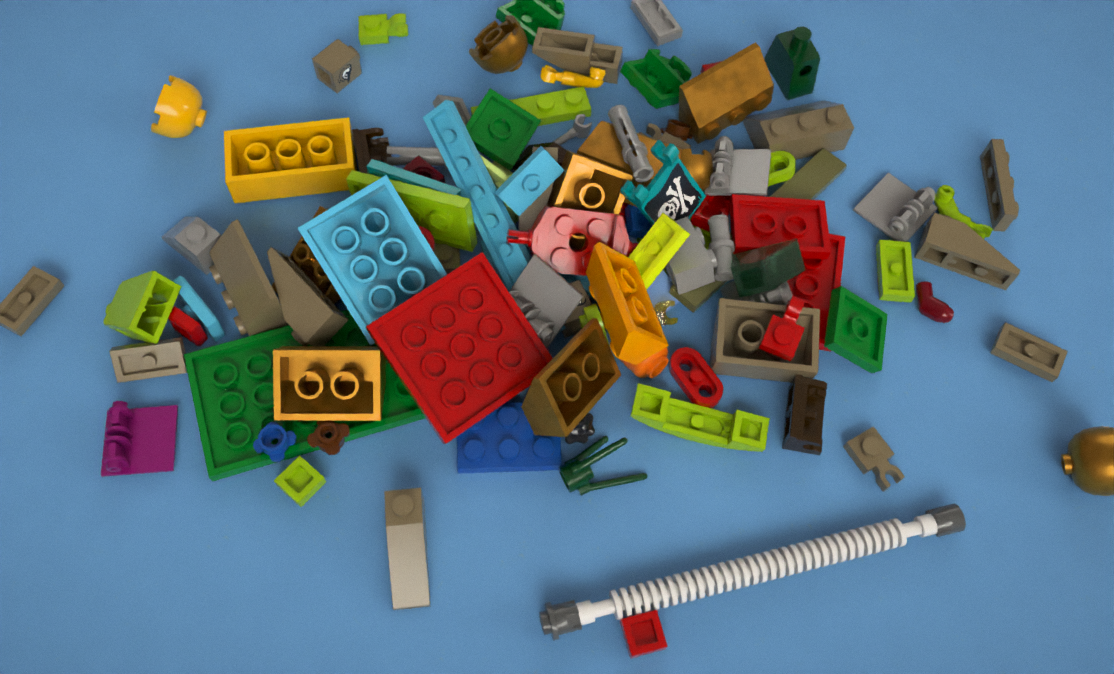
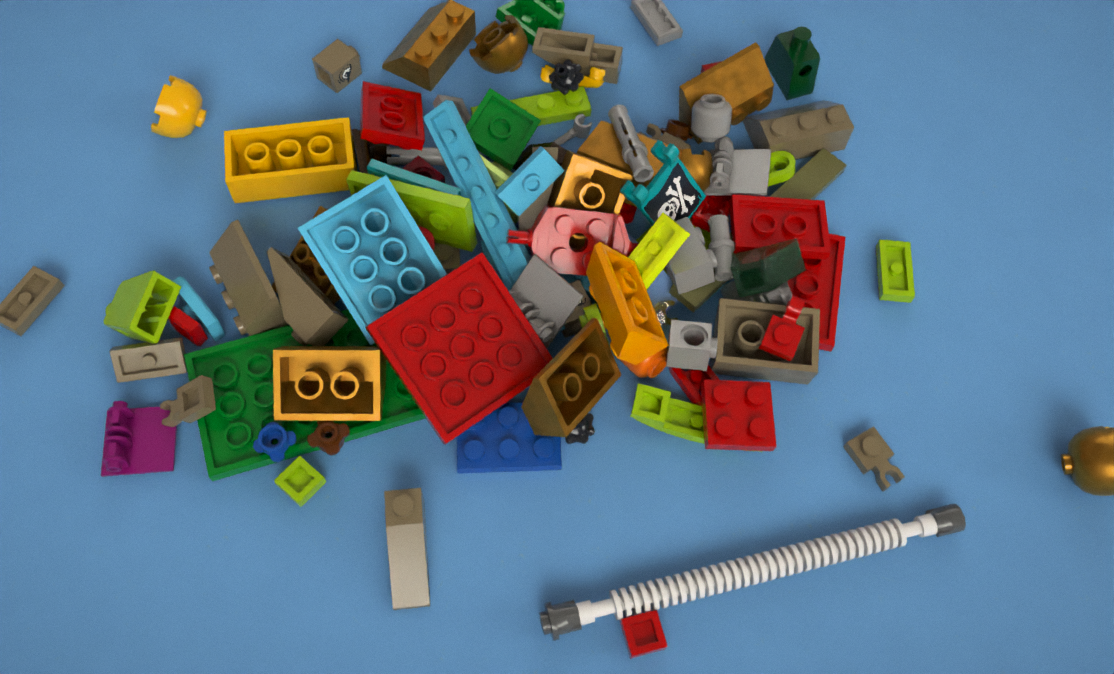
light grey slope [162,217,221,275] -> none
lime plate [358,13,408,45] -> none
dark green plant [558,436,647,496] -> none
green slope [620,49,692,109] -> none
blue tile [625,204,652,239] -> none
dark brown hinge [782,374,827,455] -> none
green plate [824,286,888,374] -> none
light grey hinge [853,173,938,242] -> none
dark tan slope [915,212,1020,290] -> none
dark red arm [916,281,954,323] -> none
lime arm [934,185,993,239] -> none
dark tan plate [980,139,1019,232] -> none
dark tan plate [990,322,1068,382] -> none
none -> dark tan plate [160,375,216,427]
none -> red plate [360,81,425,151]
none -> pearl gold slope [382,0,476,92]
none -> black plant [549,60,584,95]
none -> light grey brick [666,319,718,371]
none -> light grey head [691,94,732,143]
none -> red plate [700,379,777,451]

